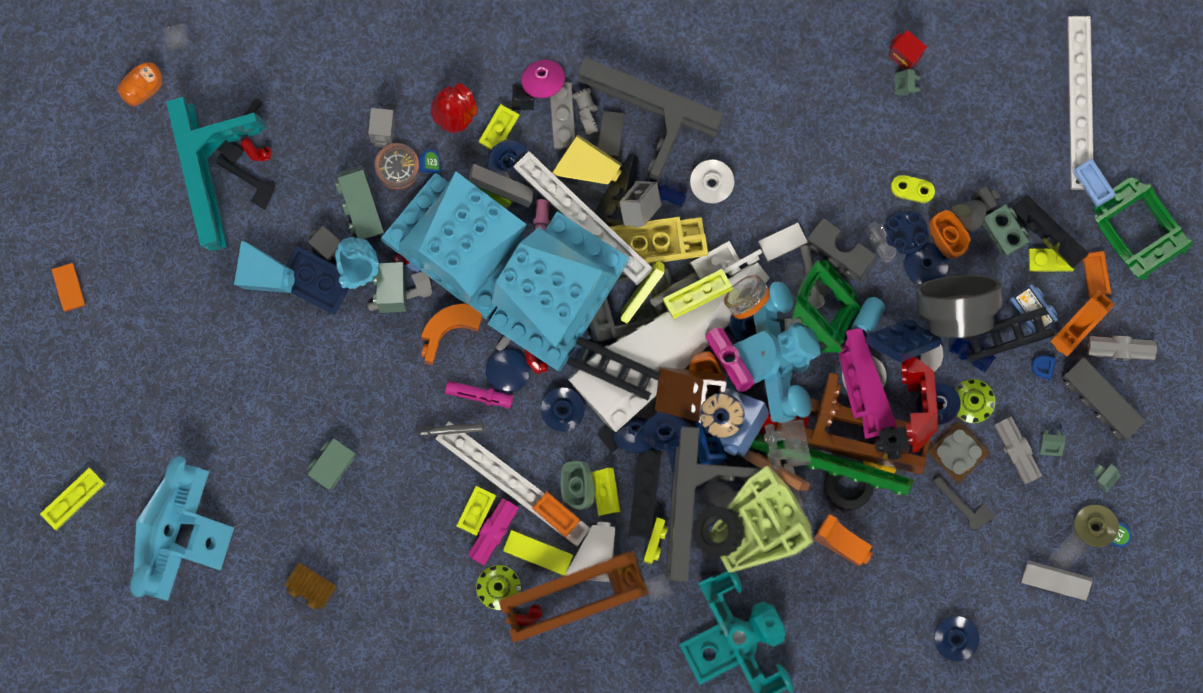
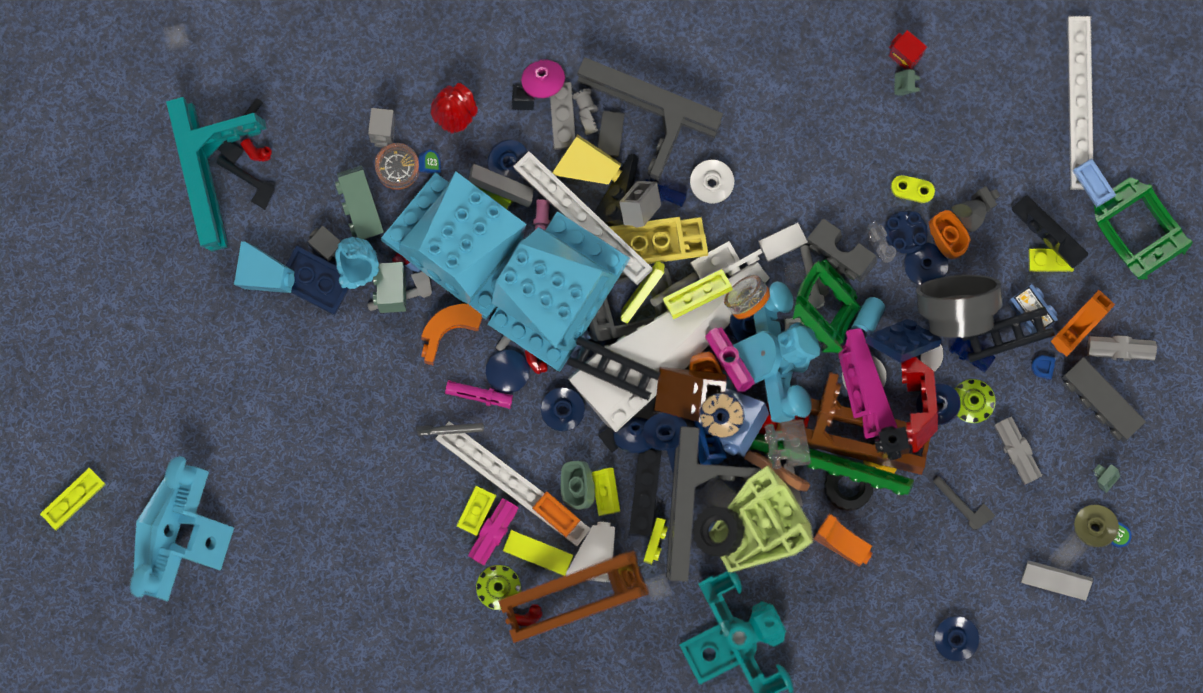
orange tile [52,263,86,312] -> none
orange piece [117,62,162,106] -> none
pearl gold brick [284,562,338,610] -> none
sand green brick [307,438,357,492] -> none
neon yellow plate [479,104,520,150] -> none
light grey piece [927,422,990,484] -> none
sand green brick [982,204,1029,258] -> none
sand green tile [1040,430,1065,456] -> none
orange tile [1083,251,1111,298] -> none

